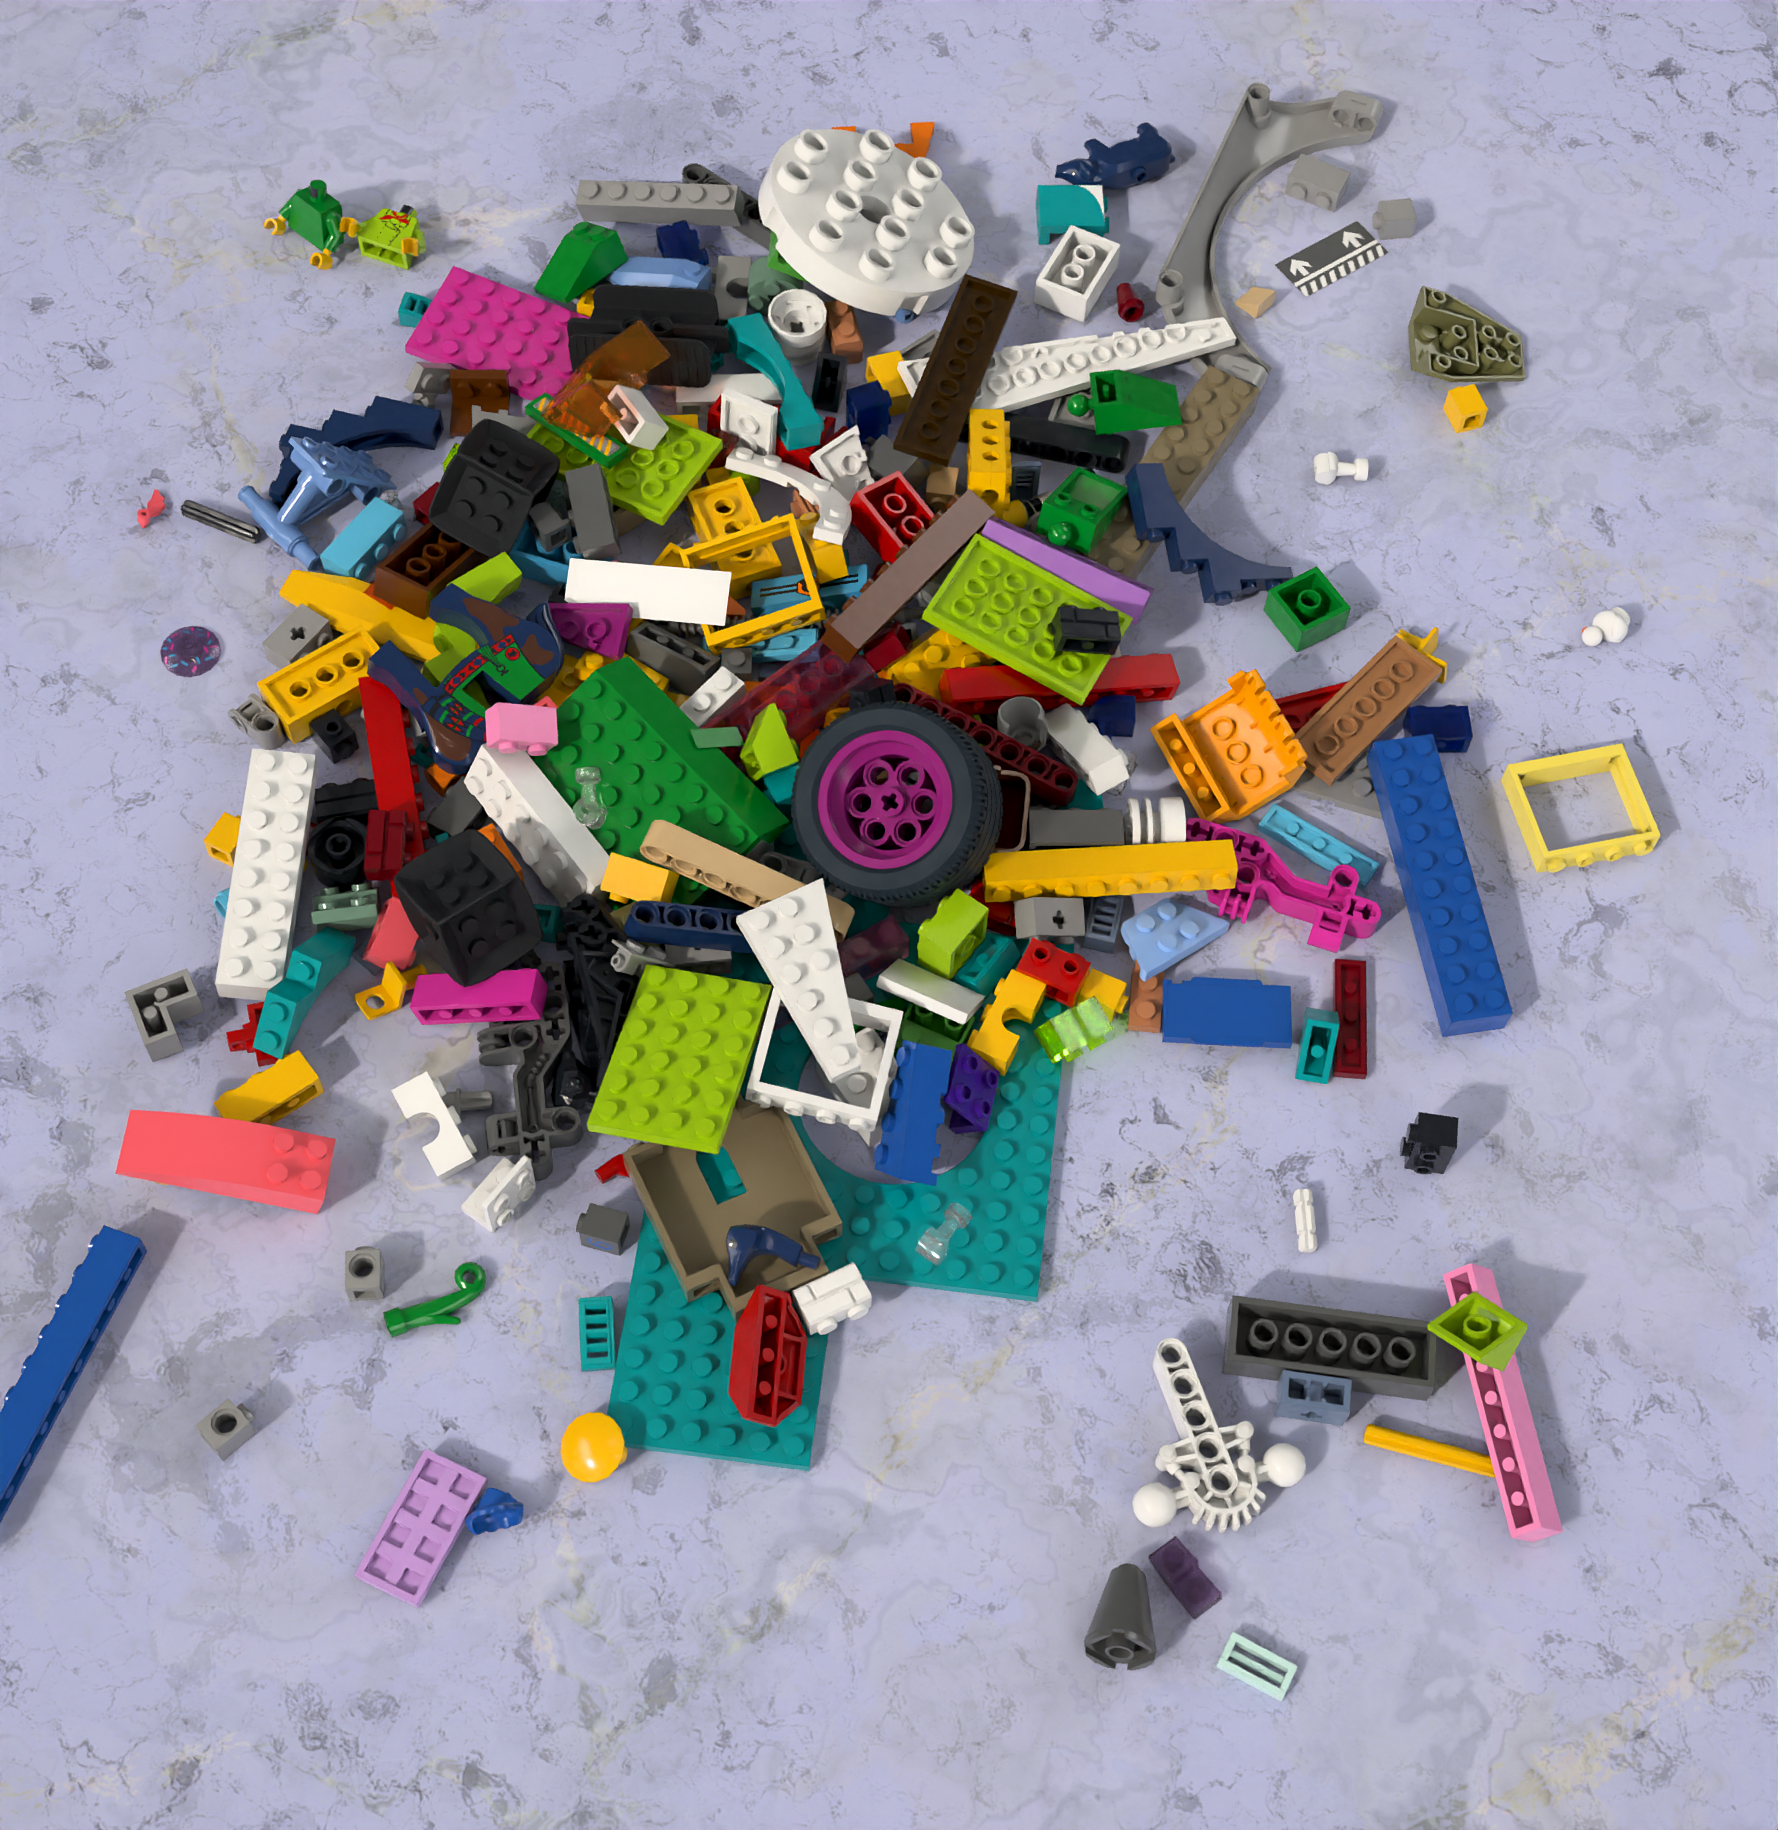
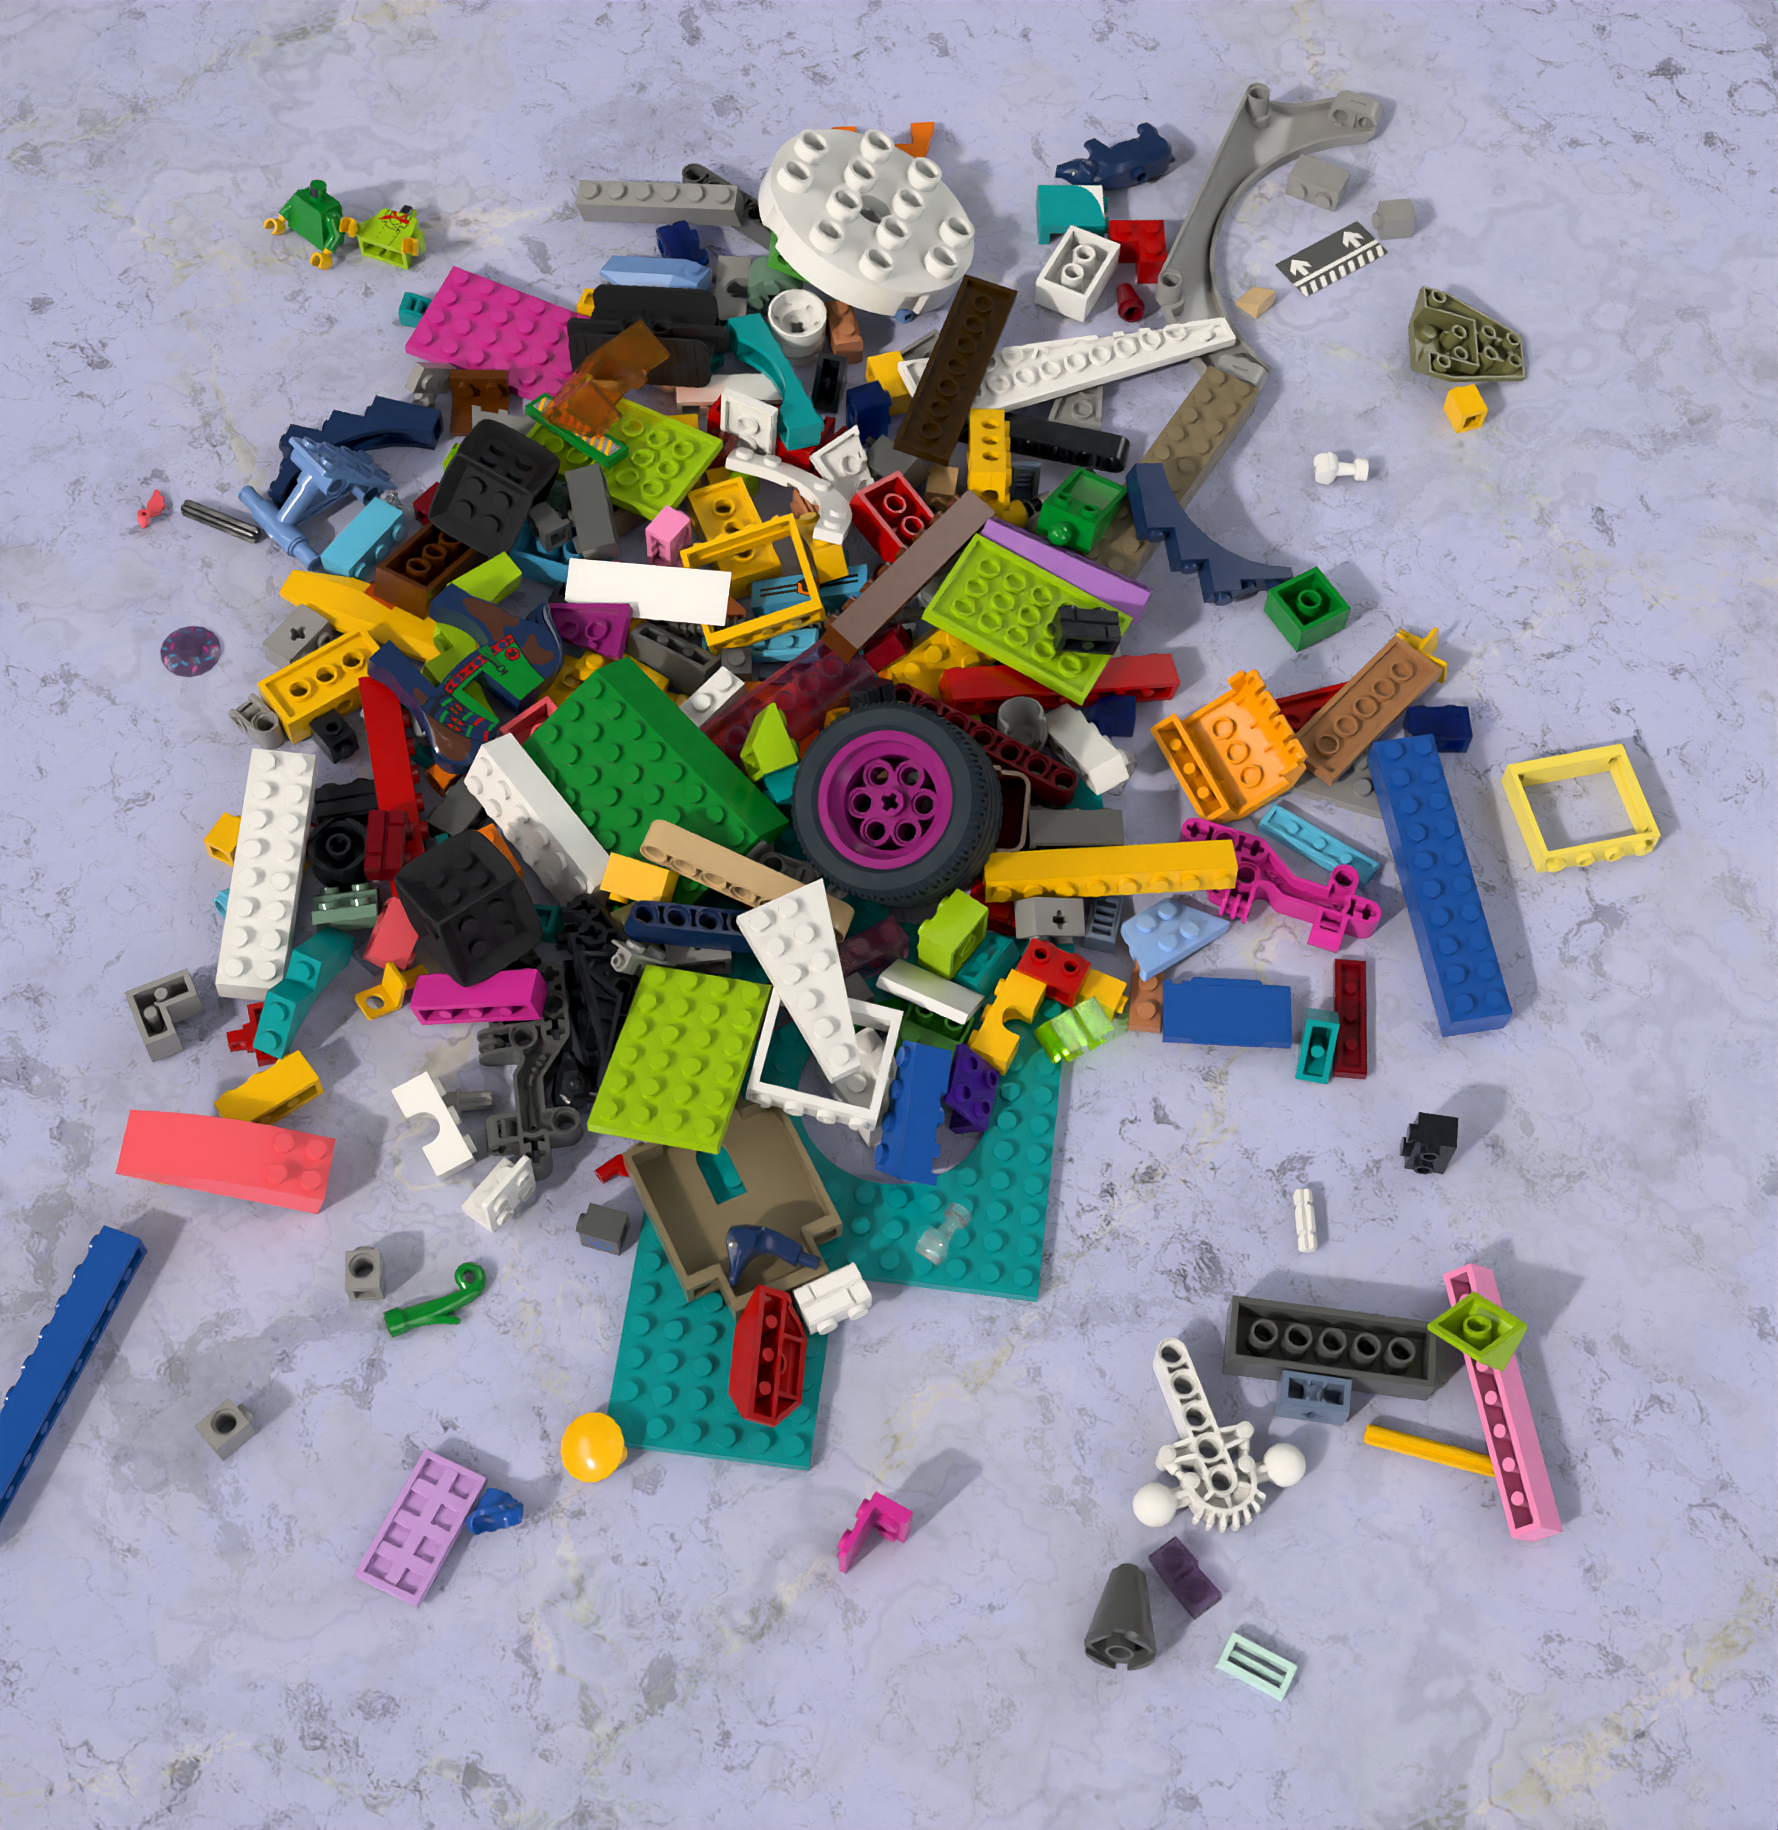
bright pink brick [485,702,558,756] -> none
green slope [534,221,628,304] -> none
clear leg [573,767,607,829] -> none
teal slope [578,1296,616,1372] -> none
white brick [601,384,669,451] -> none
green sticker [689,727,744,748] -> none
green slope [1067,369,1182,435] -> none
white wheel [1123,797,1186,845] -> none
white animal [1582,607,1630,646] -> none
none -> bright pink brick [645,505,692,568]
none -> dark pink bracket [837,1491,913,1574]
none -> red brick [1107,220,1167,284]

